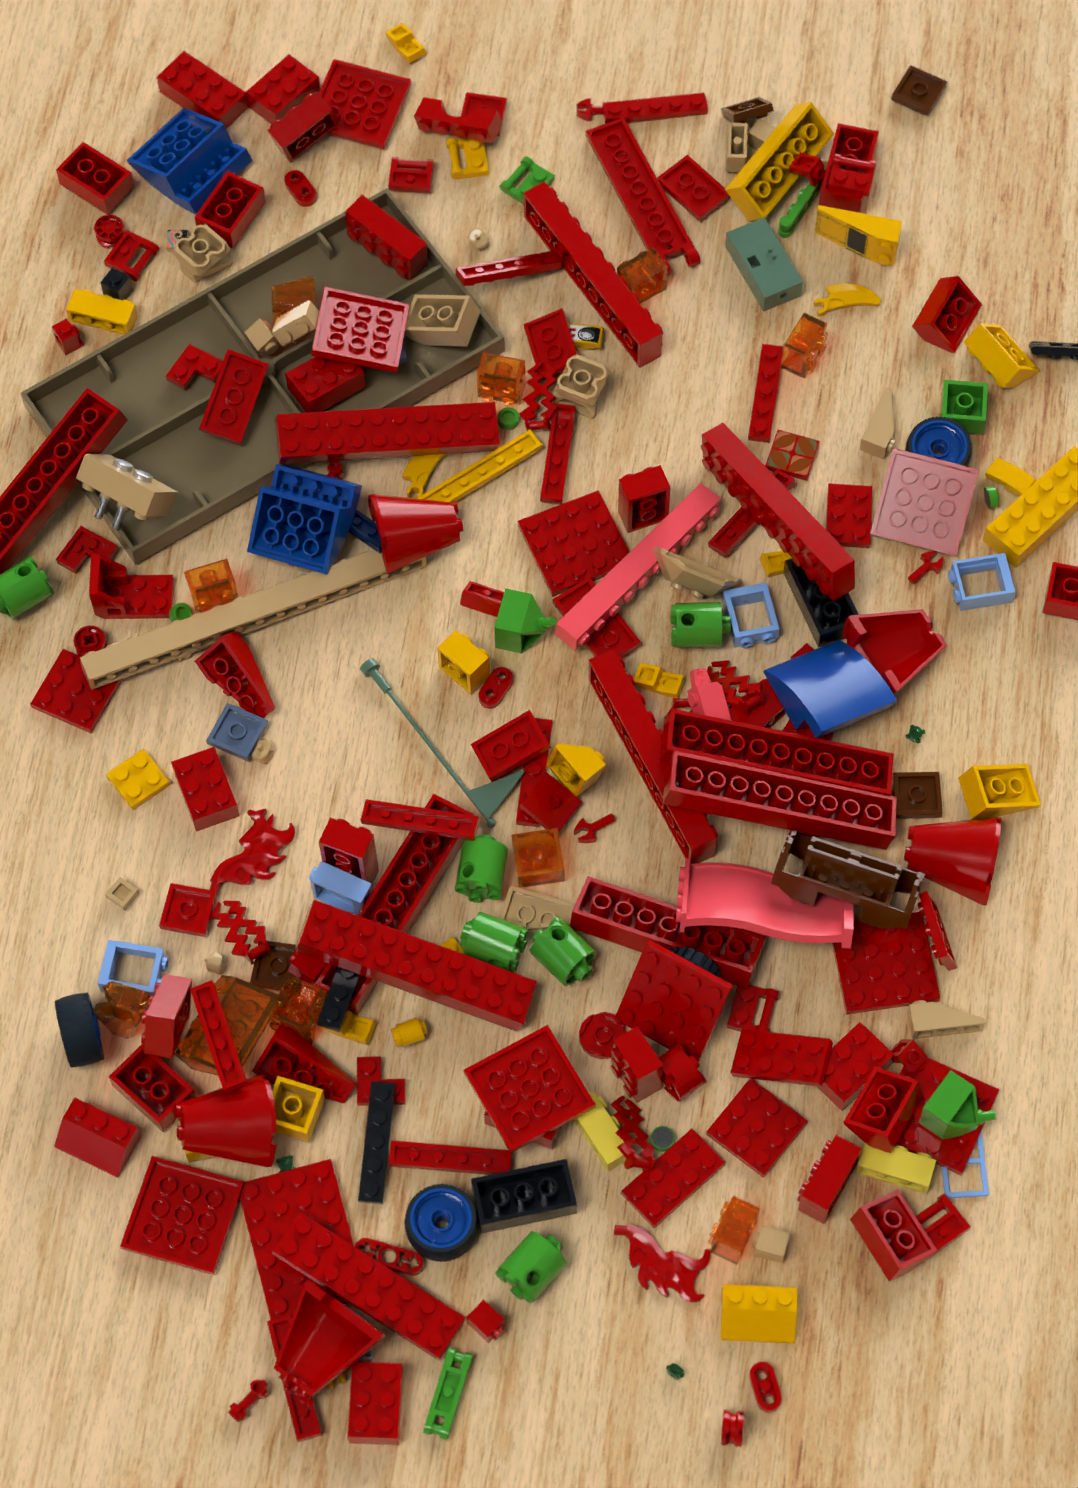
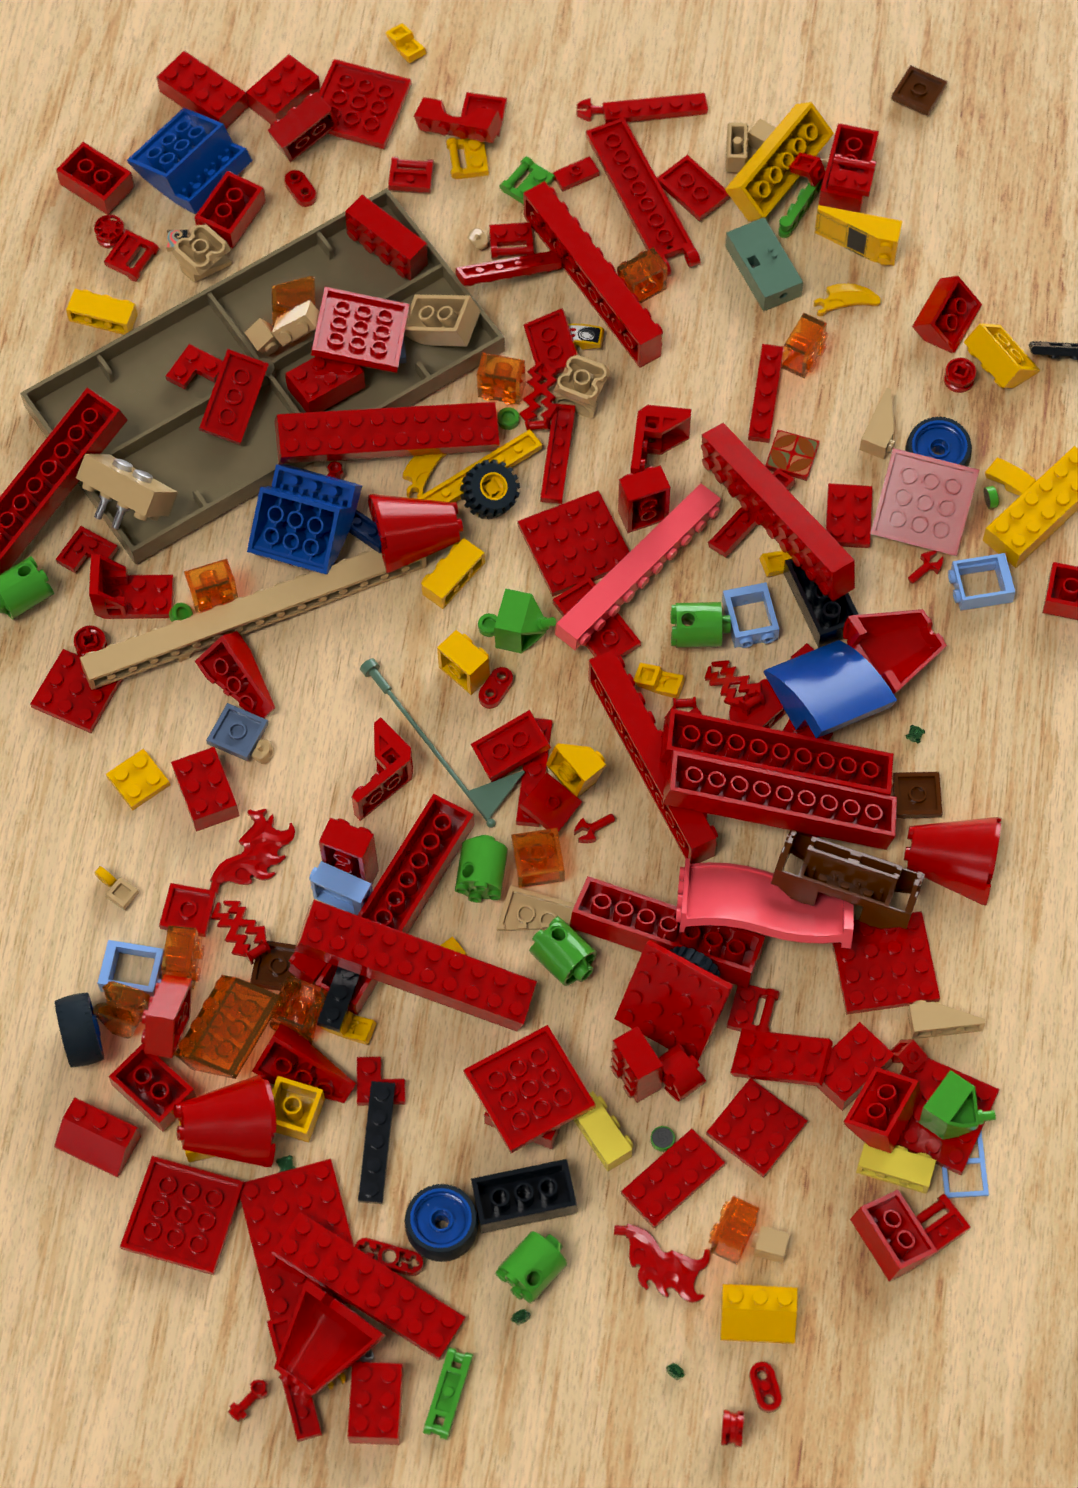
red brick [51,318,84,355] -> none
black brick [100,267,133,300] -> none
red plate [190,980,248,1094] -> none
tan piece [204,952,225,975] -> none
red plate [360,799,480,841] -> none
red plate [389,1140,512,1175] -> none
yellow brick [391,1017,428,1047] -> none
red slope [460,581,504,617] -> none
bright green cylinder [460,912,528,973] -> none
red brick [466,1299,506,1343] -> none
red tile [579,1012,626,1059] -> none
red piece [611,1096,656,1173] -> none
tan wedge [653,547,741,599] -> none
coral hinge [687,668,731,720] -> none
reddish brown plate [721,97,774,123] -> none
red brick [797,1135,862,1224] -> none
red plate [917,891,957,971] -> none
bright green brick [940,380,988,434] -> none
yellow slope [958,764,1041,819] -> none
none -> yellow tile [94,866,117,887]
none -> clear orange brick [161,925,204,989]
none -> red bracket [351,717,413,821]
none -> yellow brick [421,538,485,609]
none -> black wheel [460,459,520,519]
none -> bright green tile [478,613,497,637]
none -> red plate [489,222,534,259]
none -> clear green piece [511,1309,530,1325]
none -> red plate [553,156,600,192]
none -> red bracket [630,405,692,474]
none -> red wheel [944,358,976,393]

